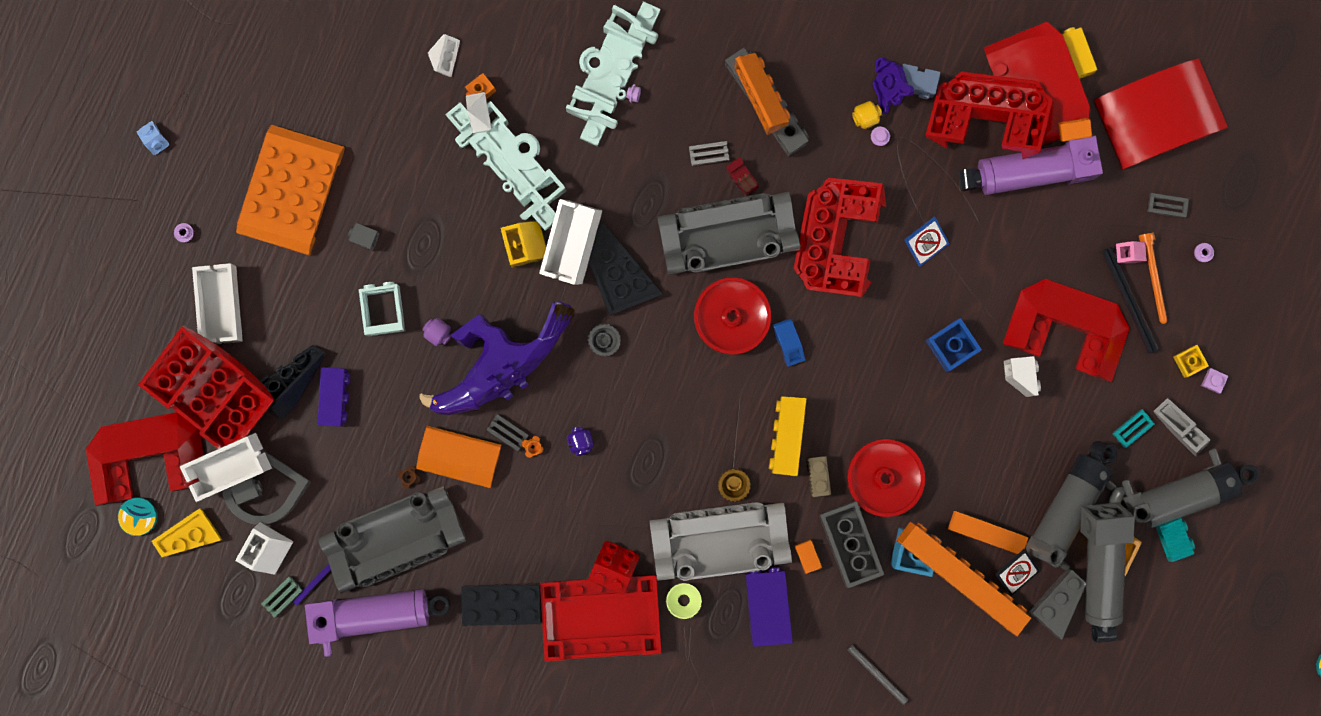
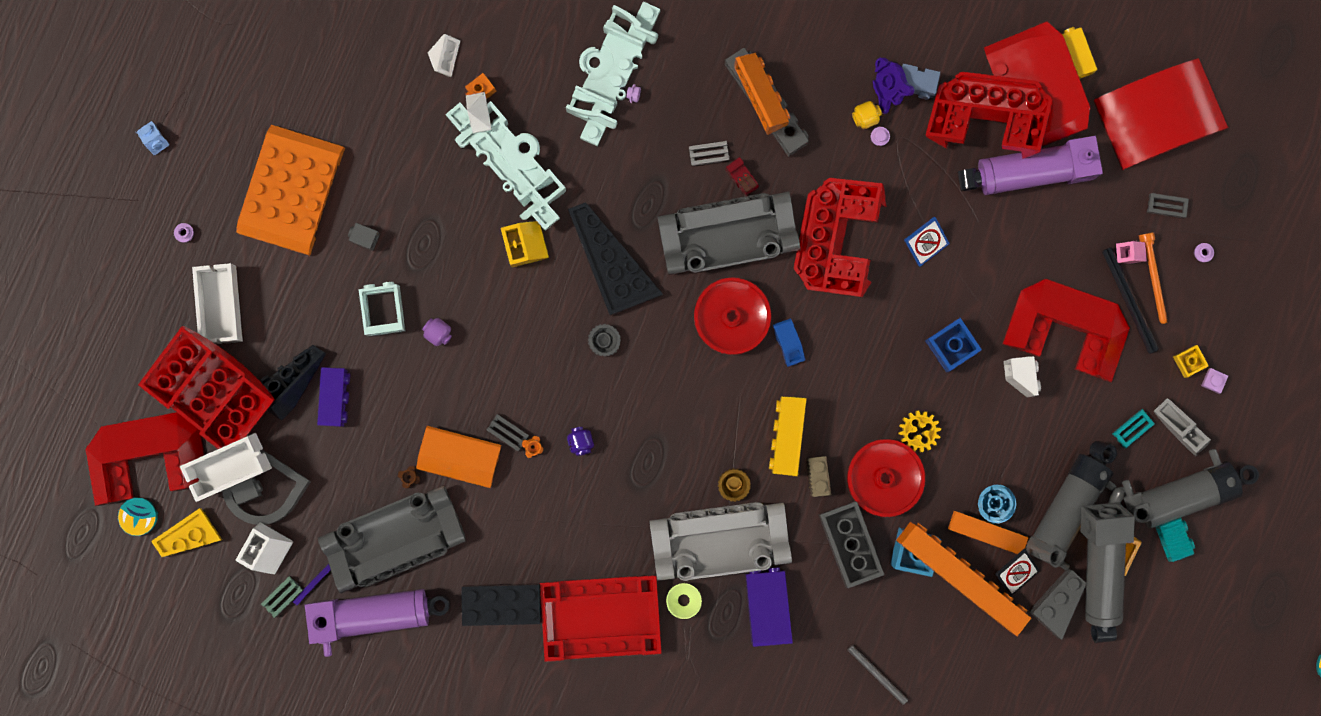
dark purple animal [420,301,575,415] -> none
white piece [539,199,602,285] -> none
red bracket [588,541,640,595] -> none
orange piece [794,540,822,574] -> none
orange piece [1058,118,1092,141] -> none
none -> yellow gear [898,411,941,452]
none -> dark azure cone [978,485,1016,523]

